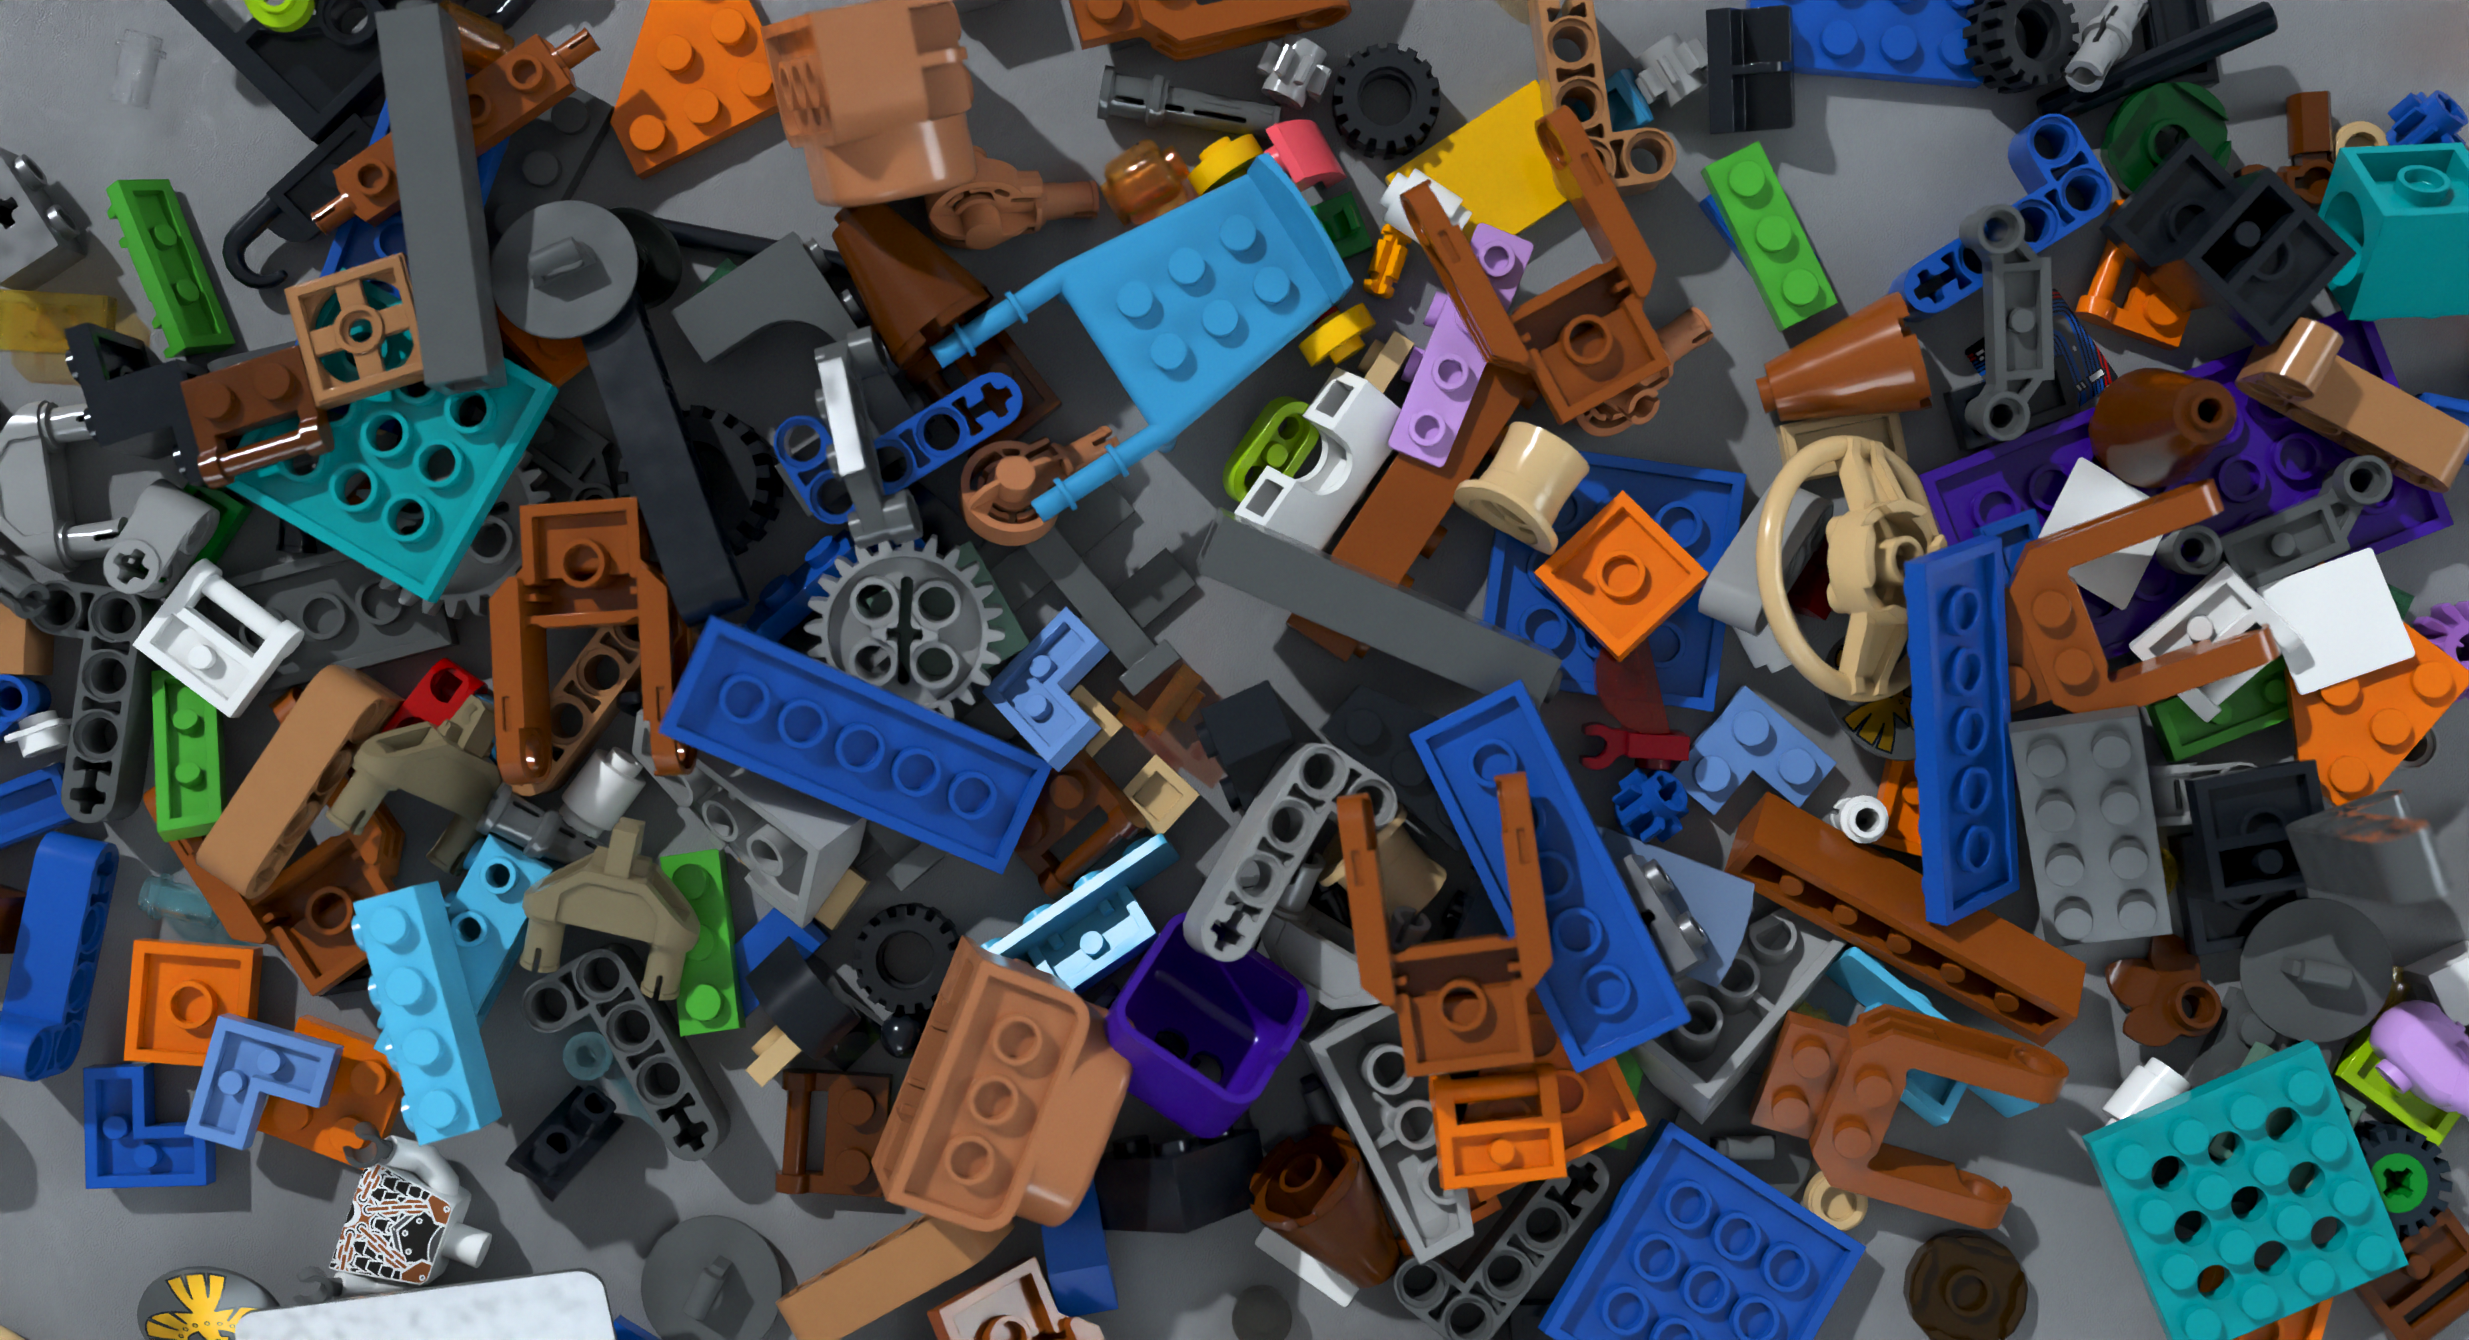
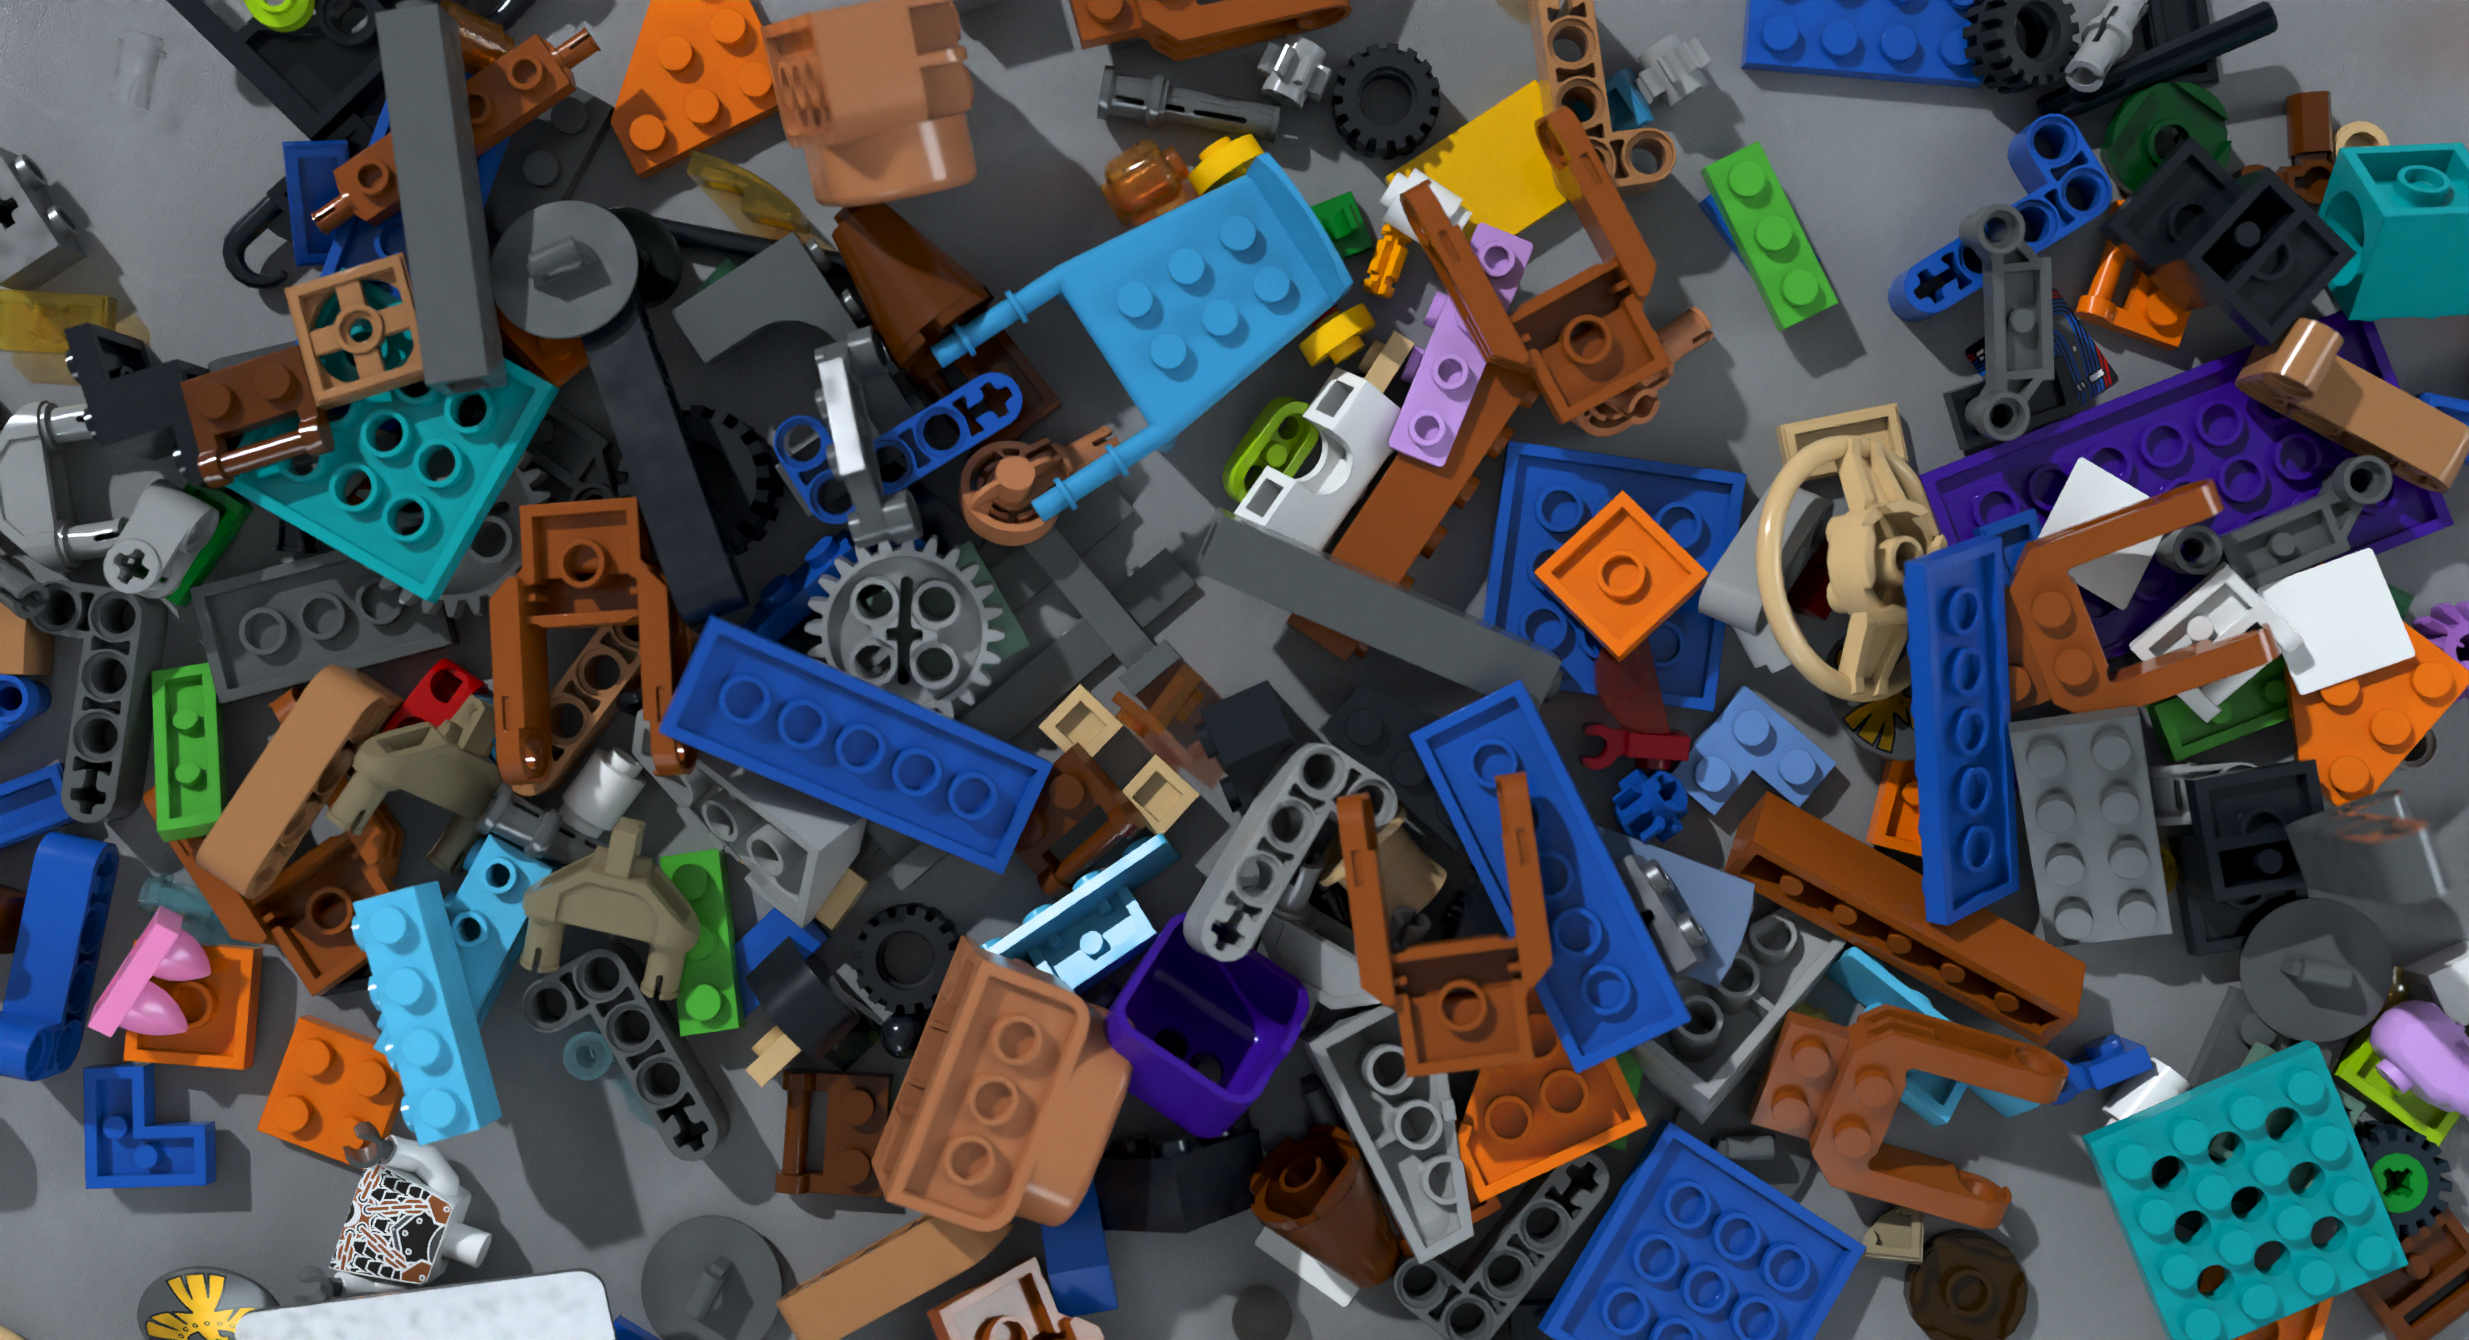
white plate [4,710,72,758] -> none
bright green plate [106,179,236,358] -> none
white plate [132,558,305,718] -> none
medium blue plate [184,1013,344,1150] -> none
black hips [505,1085,624,1202] -> none
nougat pin [924,145,1099,250] -> none
medium blue plate [982,606,1110,772] -> none
coral slope [1264,119,1347,192] -> none
orange plate [1428,1063,1567,1190] -> none
tan piece [1453,422,1590,555] -> none
black panel [1706,5,1796,134] -> none
dark orange cone [1755,291,1932,422] -> none
tan tile [1803,1171,1868,1232] -> none
white pin [1830,795,1889,844] -> none
reddish brown cone [2088,368,2237,489] -> none
reddish brown plate [2105,934,2222,1047] -> none
blue gear [2386,90,2468,145] -> none
none -> bright pink tile [87,905,211,1038]
none -> blue tile [282,139,350,267]
none -> clear yellow slope [686,150,812,235]
none -> dark tan tile [1861,1205,1924,1265]
none -> blue plate [2052,1034,2154,1105]

